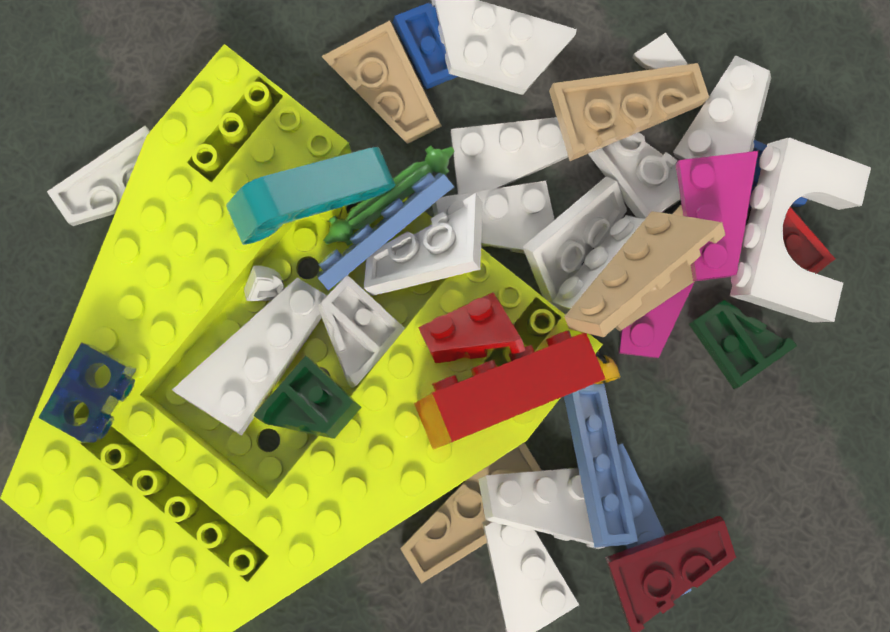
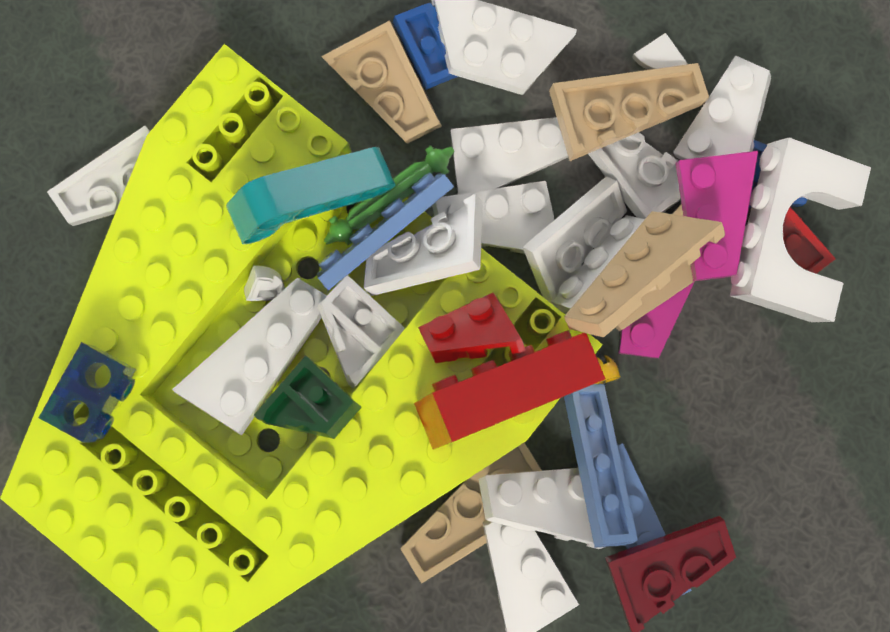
dark green wing [689,300,797,389] -> none

